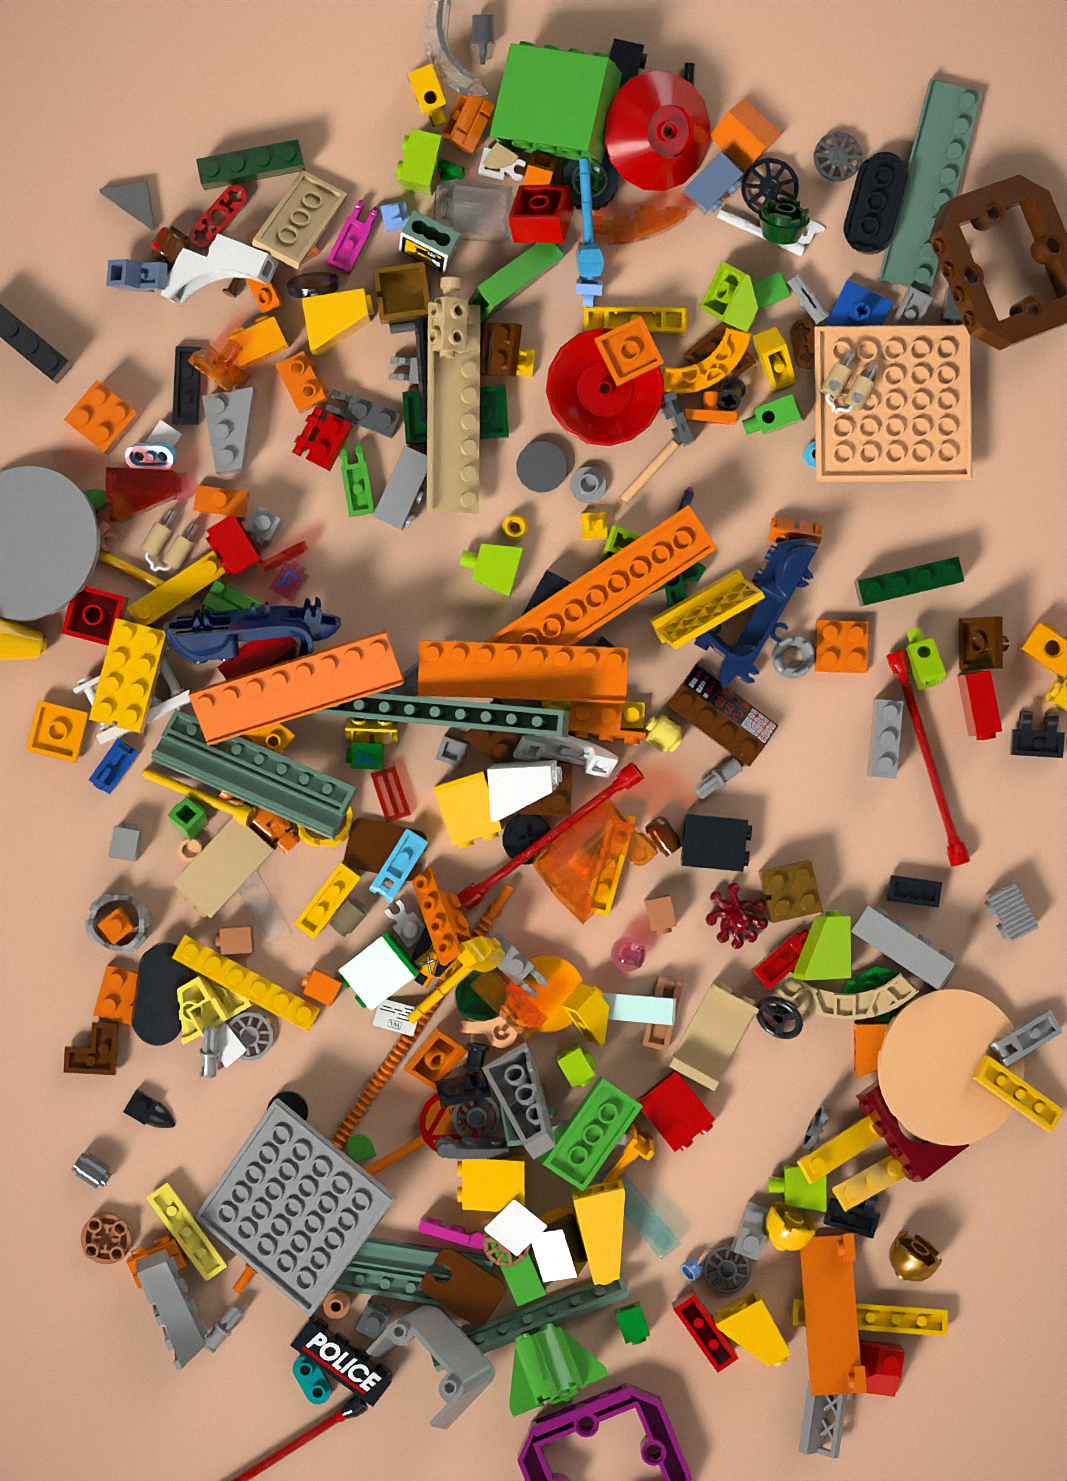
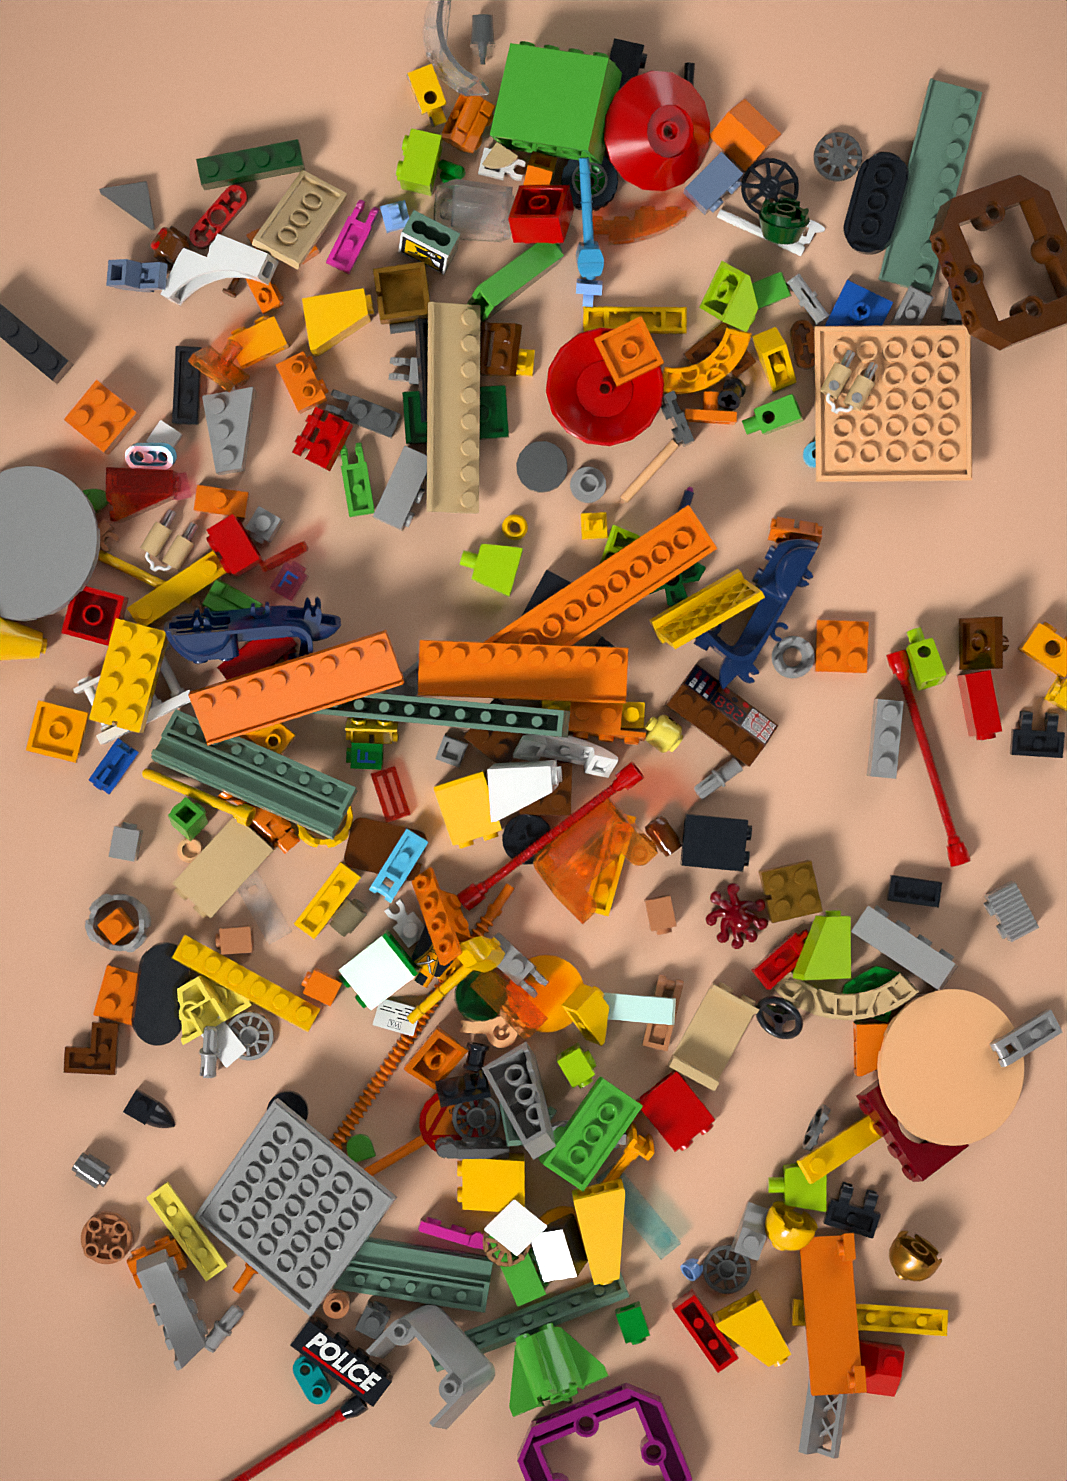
black tile [287,272,339,299] -> none
reddish brown piece [421,1248,506,1326] -> none
tan brick [428,277,469,358] -> none
clear pink piece [611,936,646,972] -> none
yellow plate [832,1155,906,1212] -> none
dark green brick [854,556,964,607] -> none
yellow plate [971,1055,1064,1132] -> none

